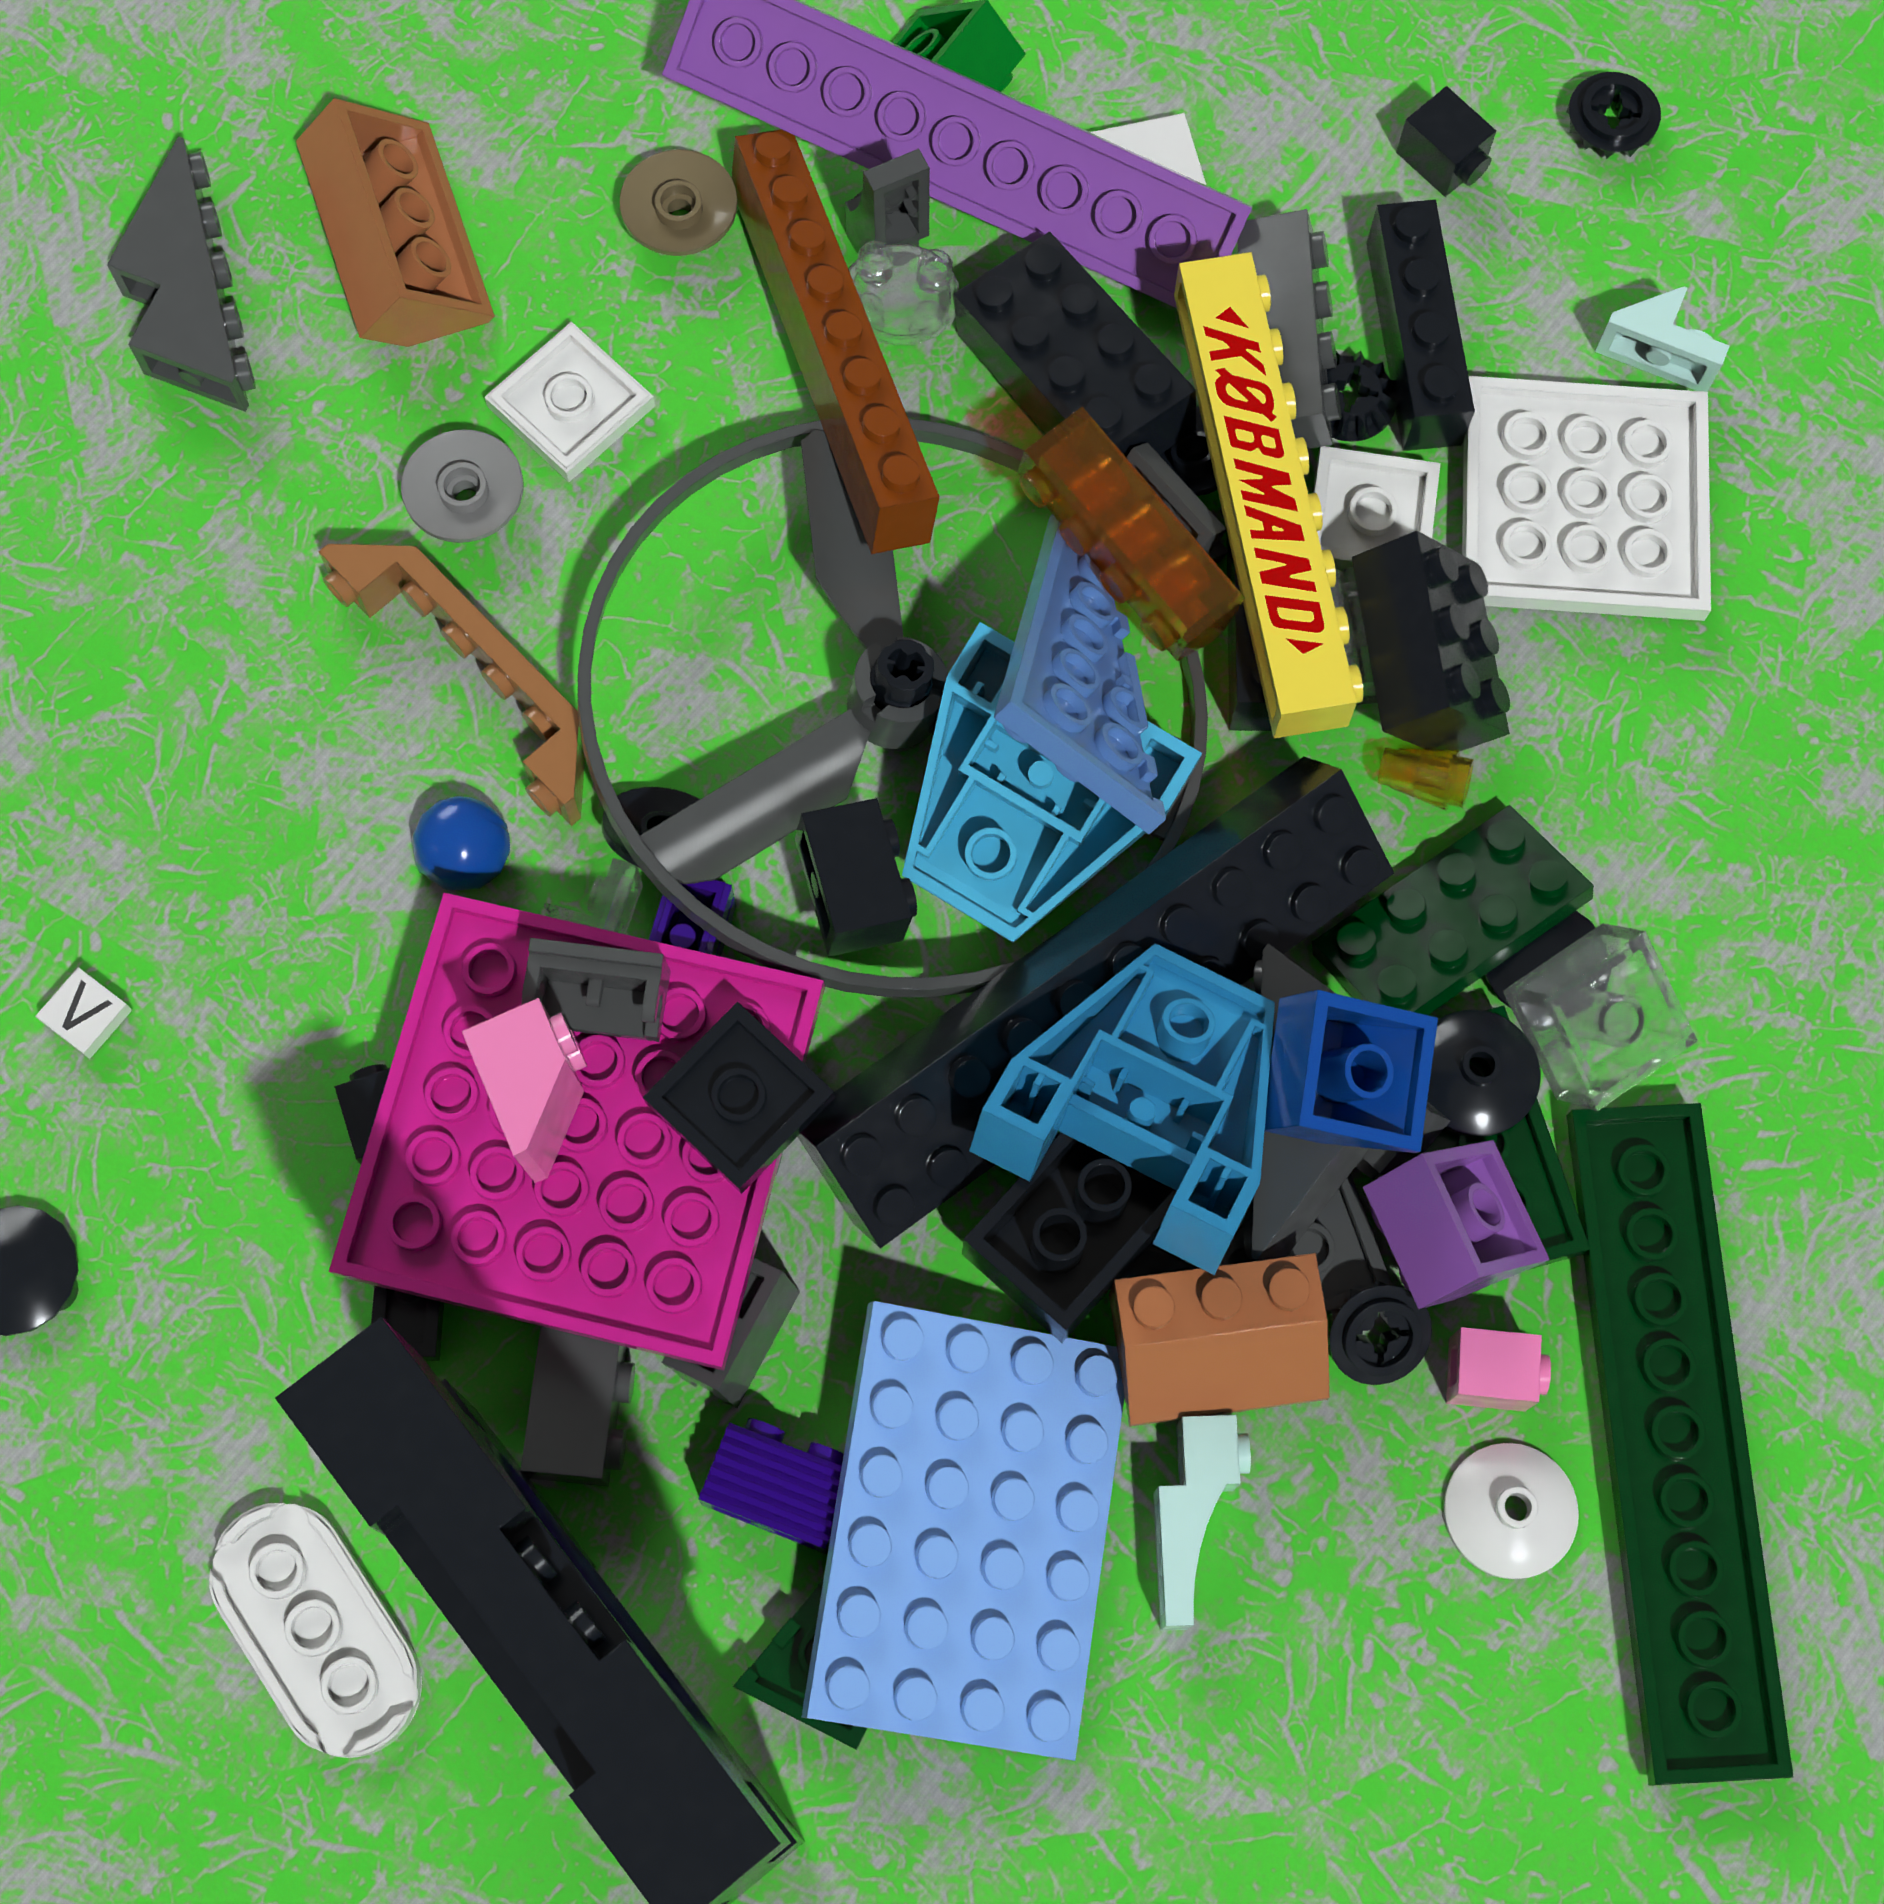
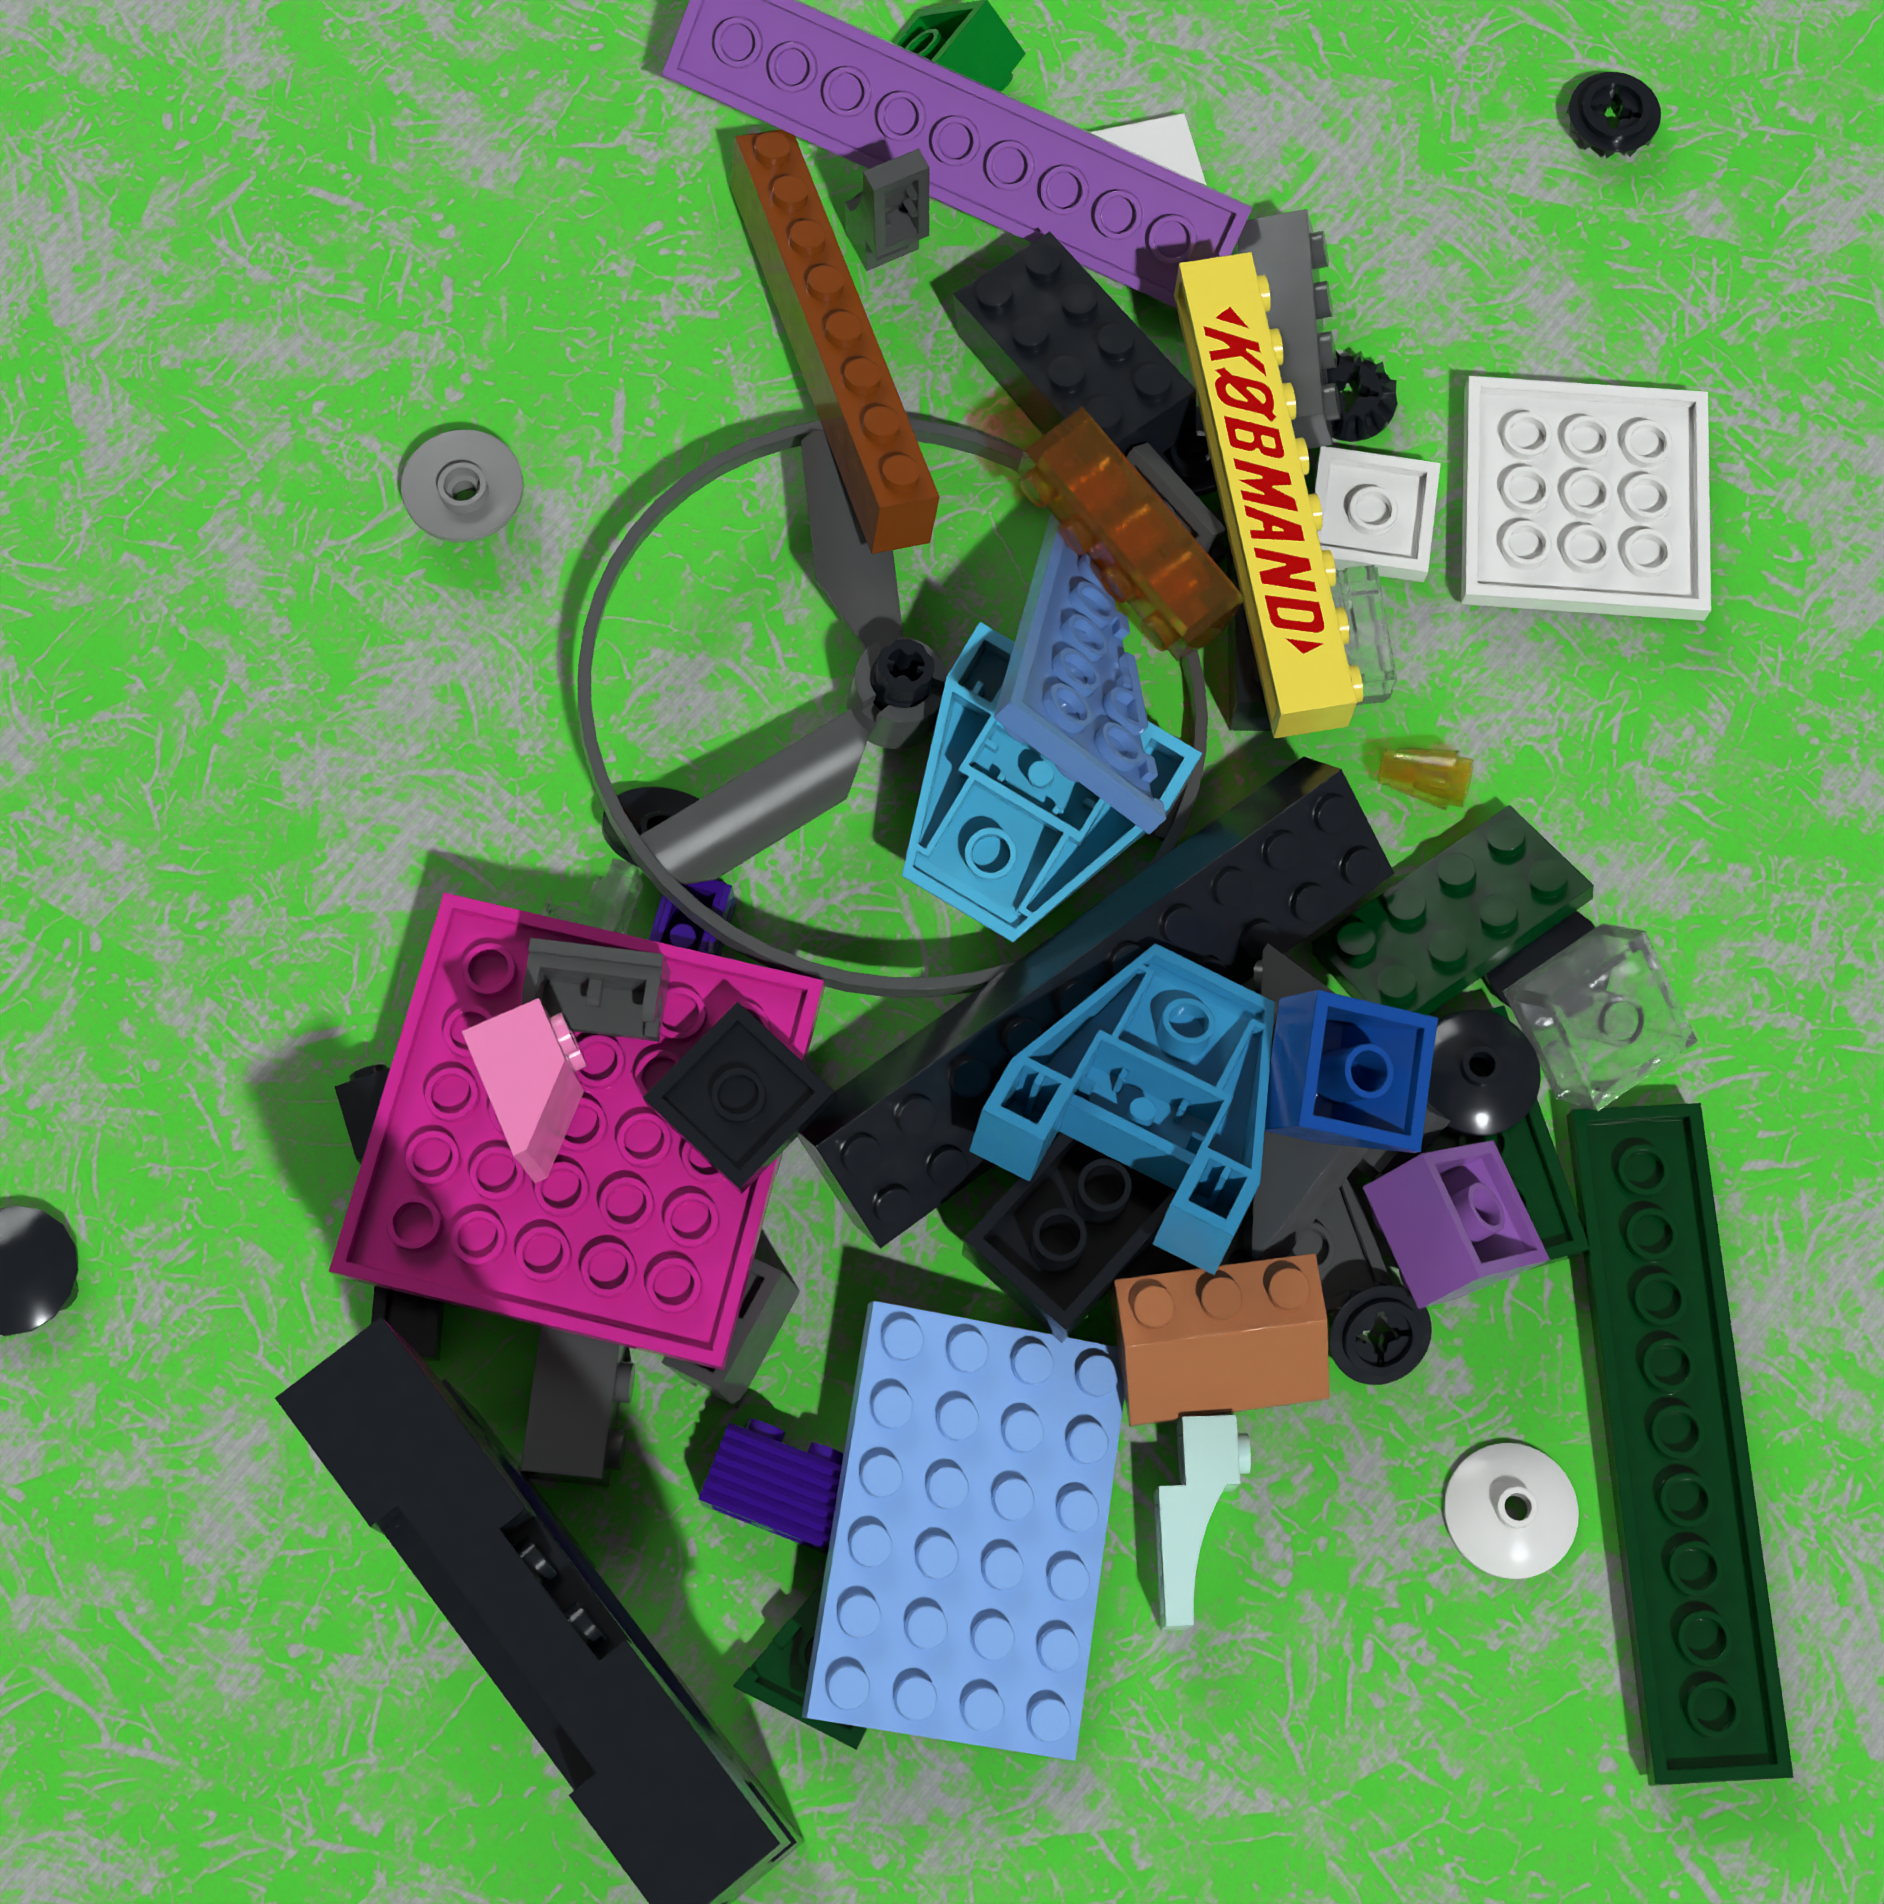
white tile [35,967,132,1059] -> none
dark grey slope [107,137,256,412] -> none
white tile [209,1503,422,1758] -> none
nougat slope [296,98,495,347] -> none
medium nougat slope [318,544,585,826] -> none
blue hair [412,796,510,891] -> none
white tile [484,322,655,482] -> none
dark tan dish [619,149,737,256] -> none
black brick [795,798,917,957] -> none
clear dish [848,241,959,346] -> none
black brick [1352,531,1510,757] -> none
black brick [1366,199,1475,451] -> none
black brick [1396,86,1497,197] -> none
bright pink brick [1446,1327,1551,1412] -> none
light aqua slope [1595,287,1730,392] -> none

